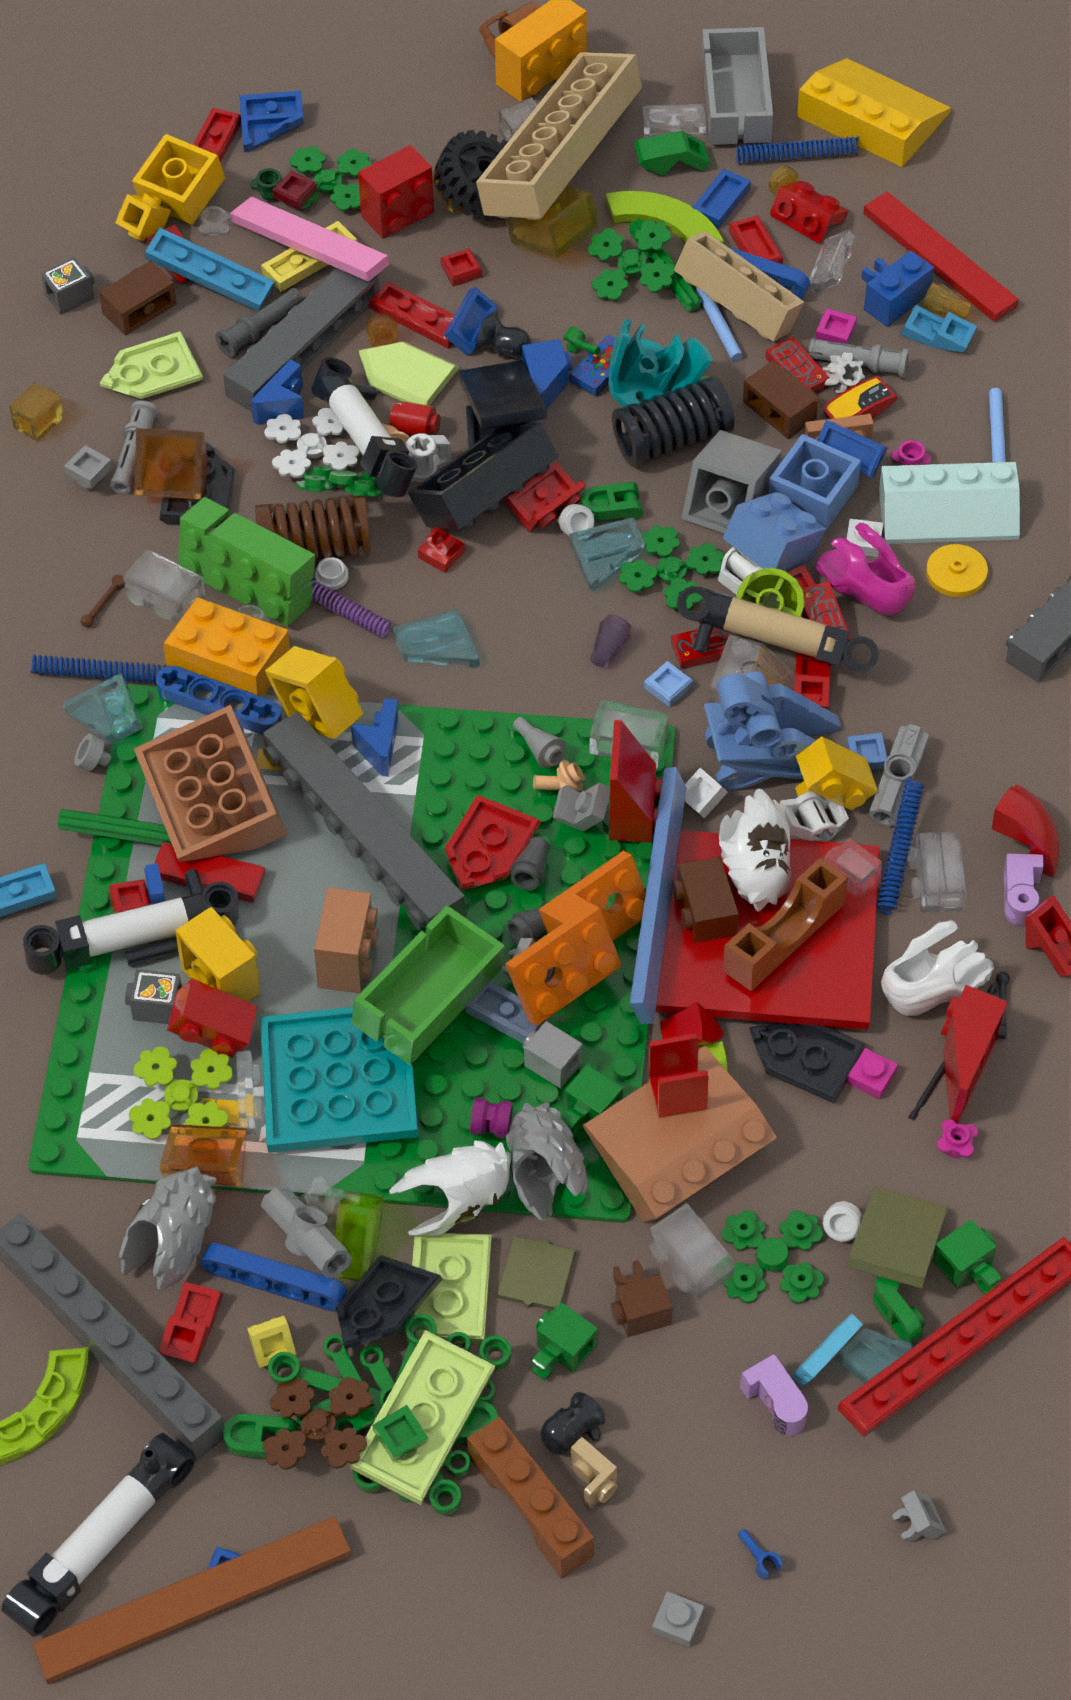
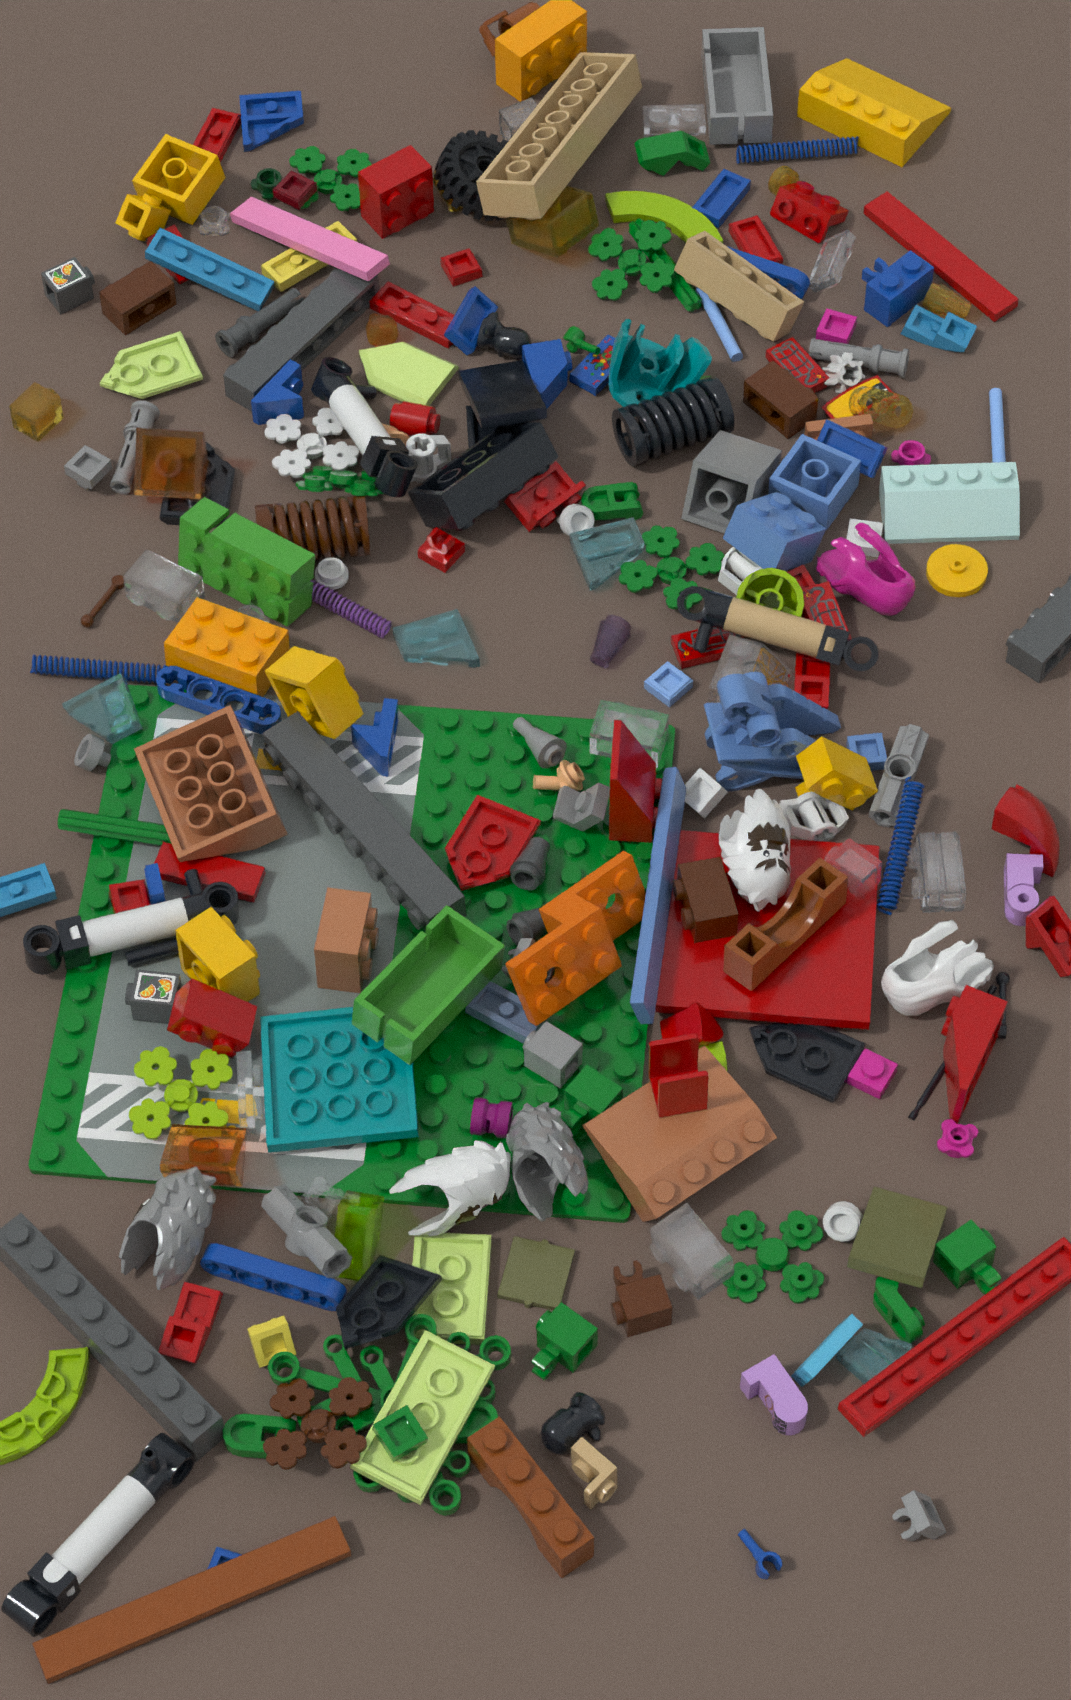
light grey plate [651,1591,705,1647] -> none
none -> clear yellow plate [849,386,913,428]

